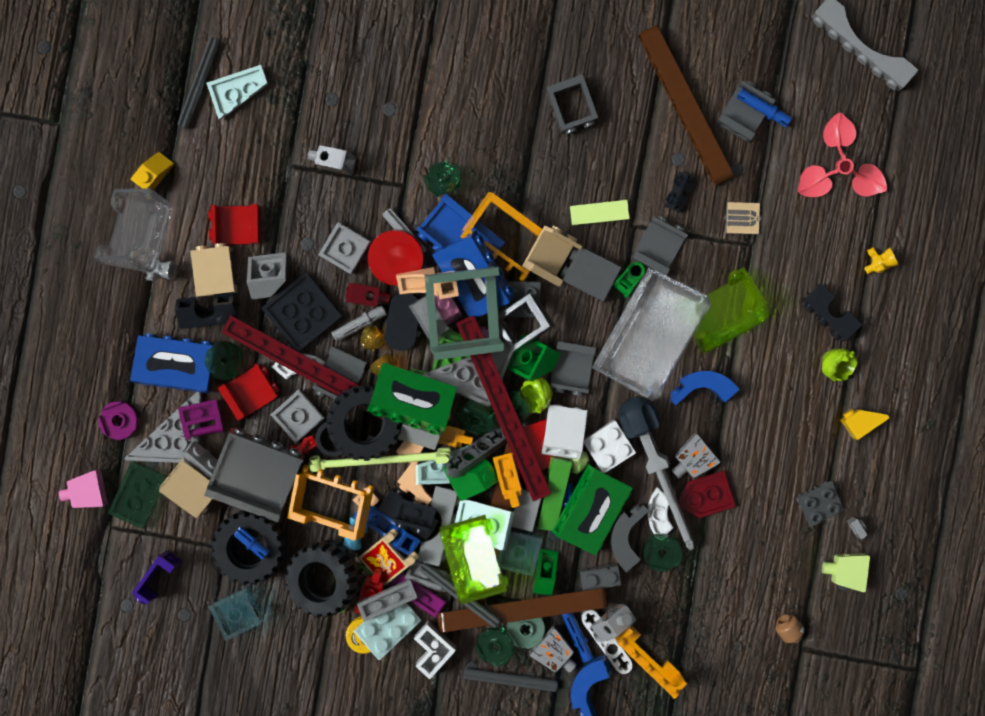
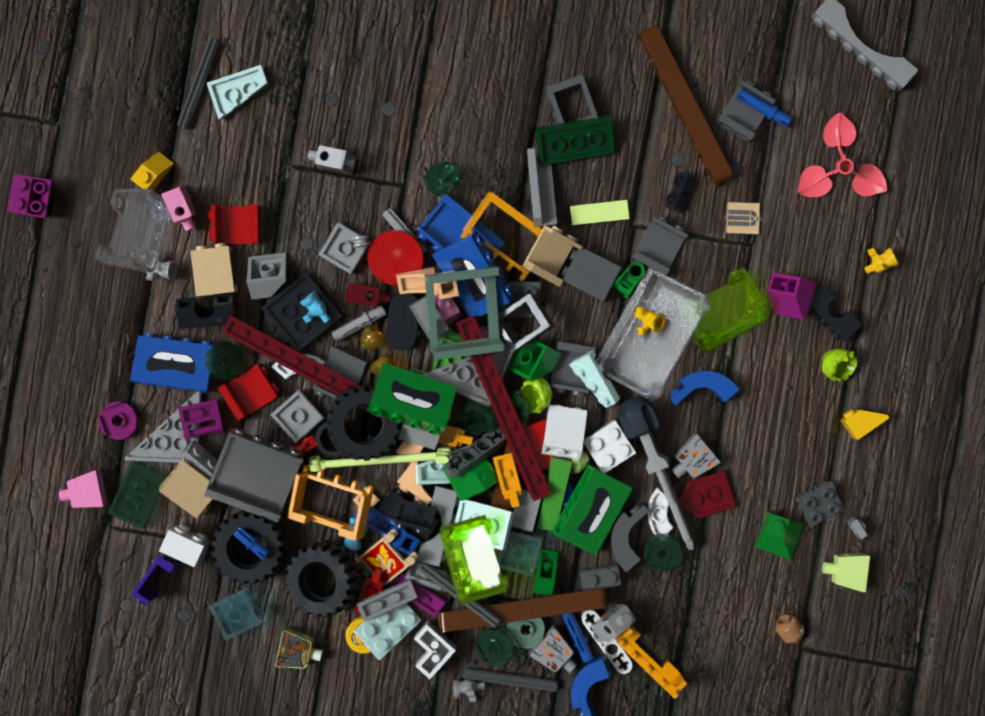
none -> magenta slope [7,174,53,218]
none -> white brick [159,524,211,567]
none -> bright pink torso [161,186,196,231]
none -> torso [275,627,323,668]
none -> medium azure piece [300,291,331,323]
none -> light grey bush [352,235,371,248]
none -> light grey piece [453,679,485,703]
none -> light grey panel [527,148,557,227]
none -> dark green tile [535,115,615,166]
none -> light aqua wing [569,350,620,408]
none -> yellow piece [635,307,666,336]
none -> green slope [754,511,804,560]
none -> magenta slope [767,273,816,320]

